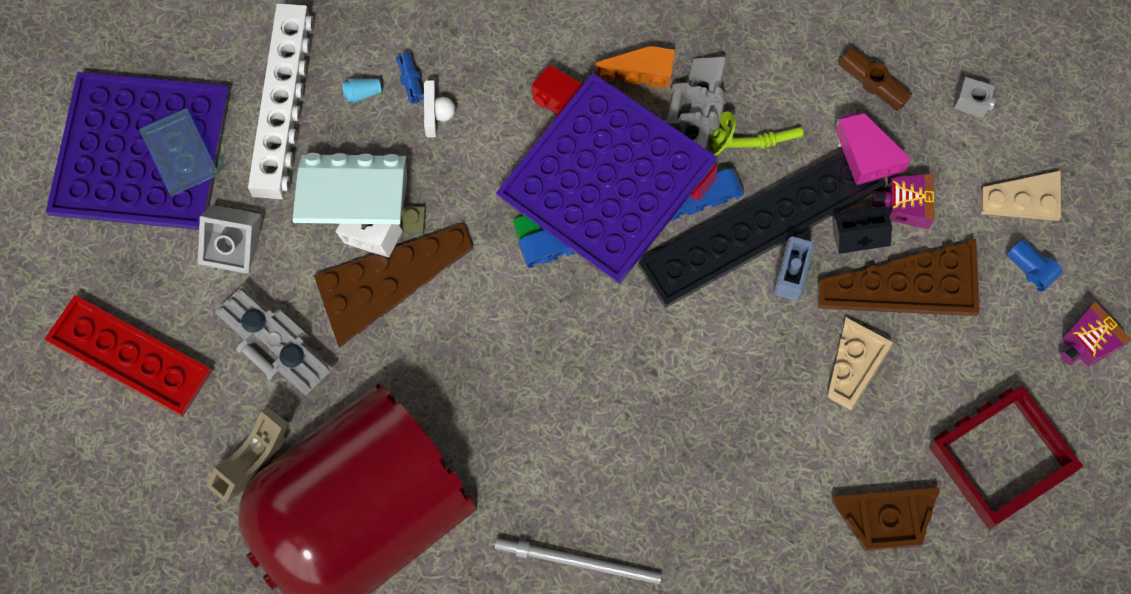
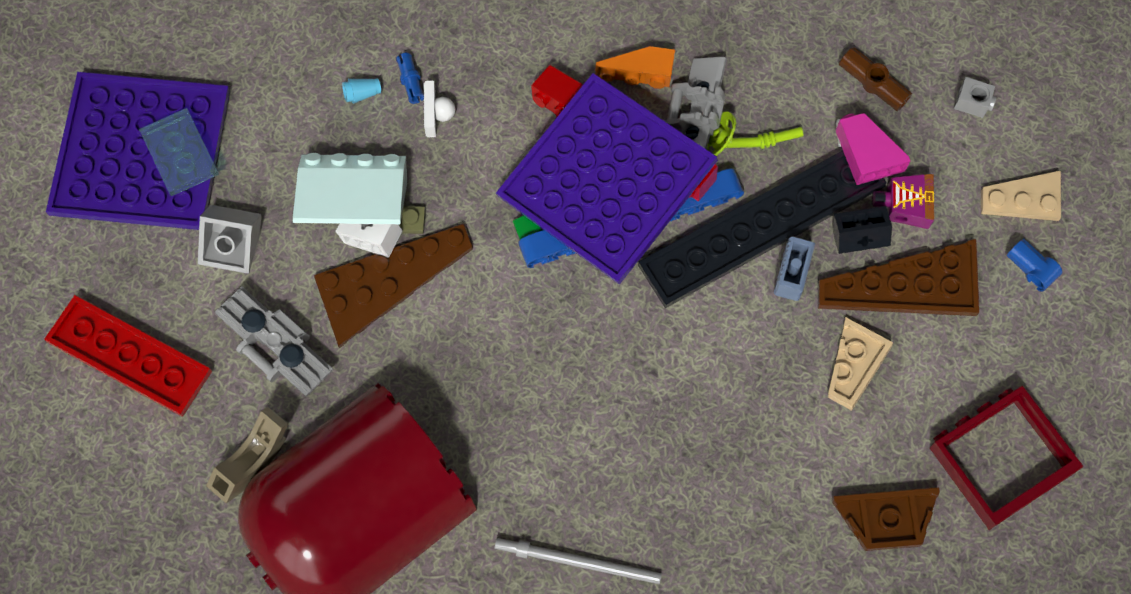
white brick [248,4,313,199] -> none
torso [1061,302,1131,367] -> none

